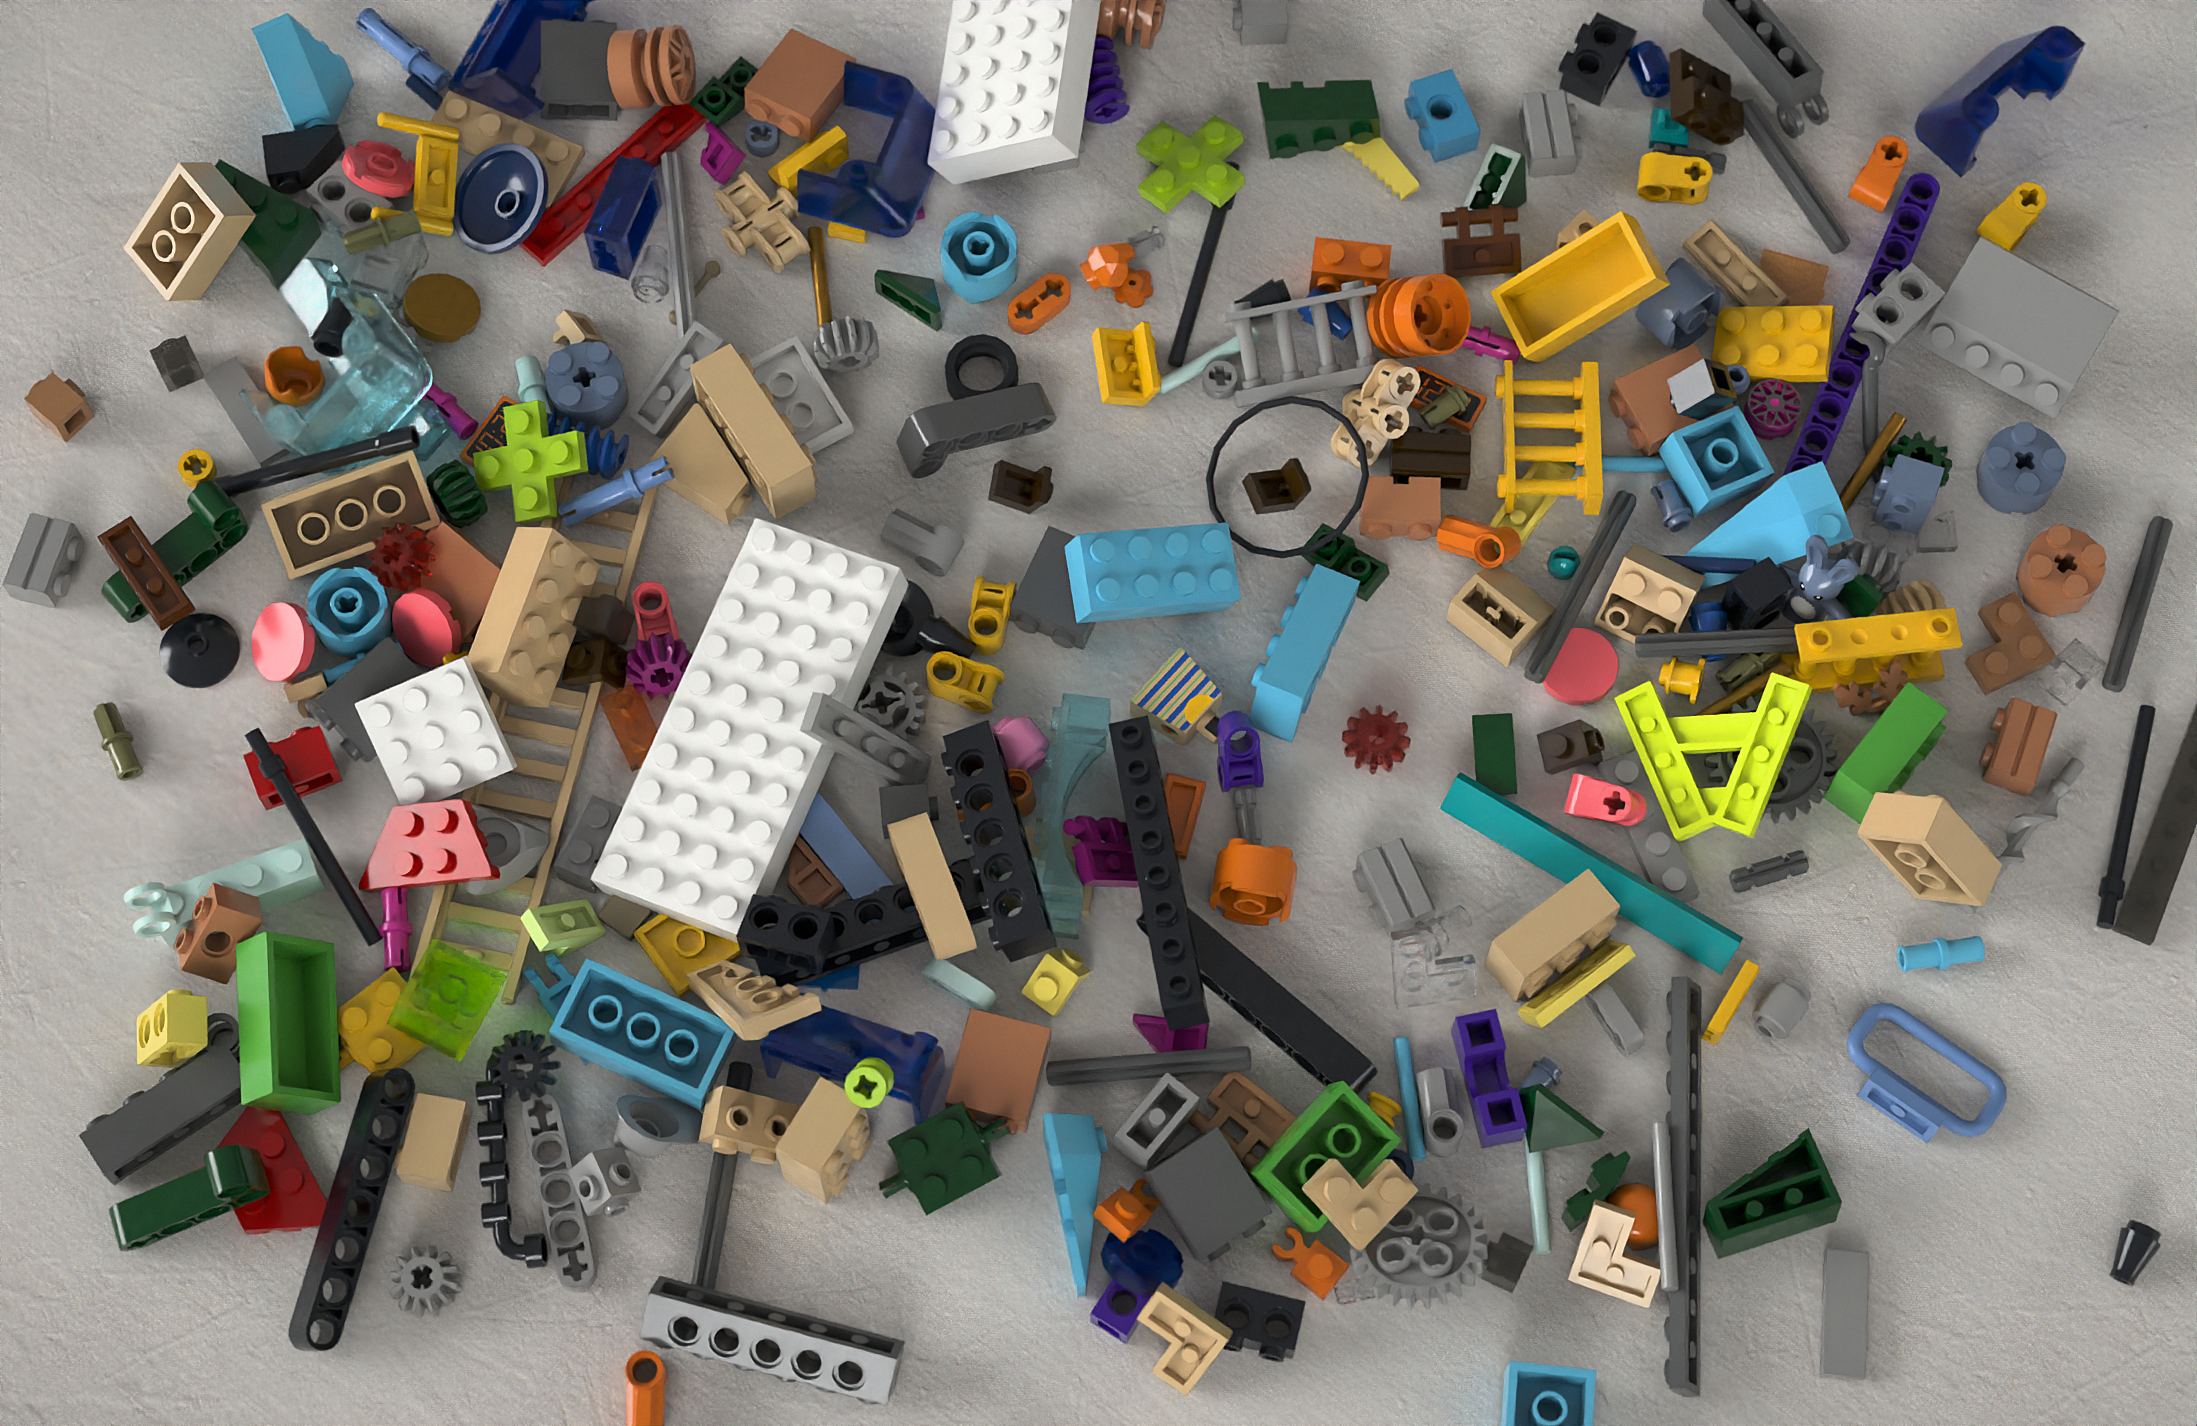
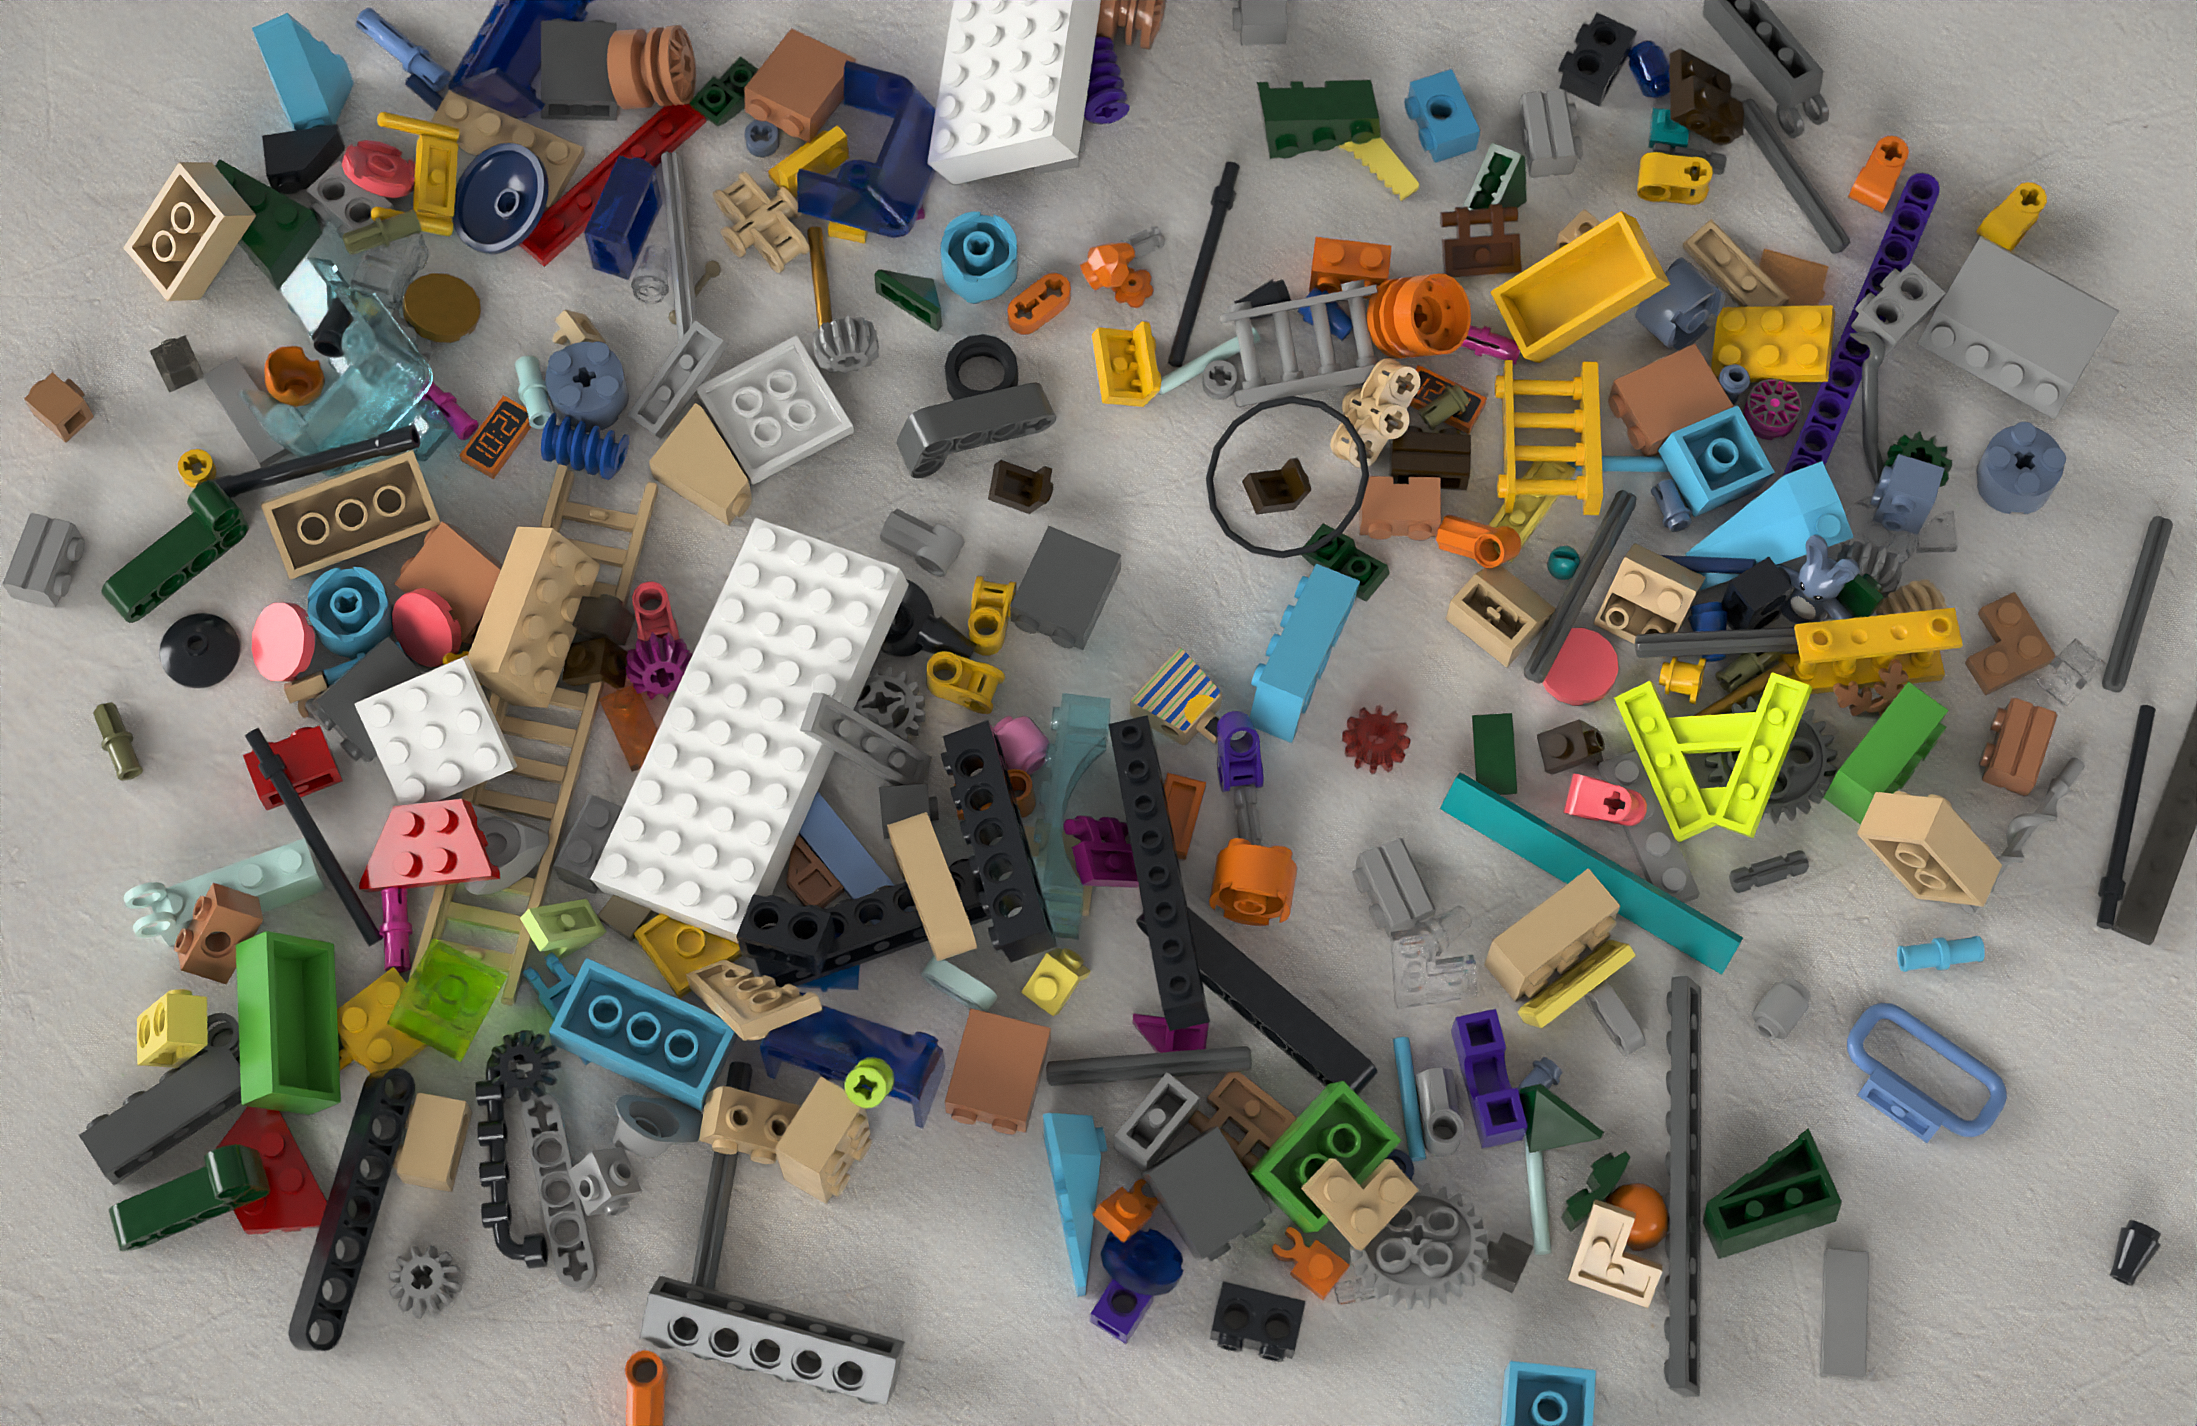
reddish brown tile [97,516,196,631] -> none
clear red gear [365,522,438,592] -> none
dark green gear [426,460,488,529] -> none
lime plate [473,400,588,524] -> none
medium blue pin [558,455,675,528] -> none
tan brick [690,343,818,520] -> none
magenta tile [700,121,746,186] -> none
dark green plate [878,1100,1011,1216] -> none
medium azure brick [1064,522,1241,623] -> none
lime plate [1137,115,1246,214] -> none
tan plate [1137,1282,1233,1396] -> none
yellow bush [1367,1092,1402,1129] -> none
light grey bar [1652,1122,1679,1291] -> none
brick [1667,358,1737,420] -> none
yellow tile [1702,959,1760,1045] -> none
pearl gold bar [1839,412,1907,514] -> none
clear blue windscreen [1914,26,2086,177] -> none
nougat brick [2015,524,2107,617] -> none

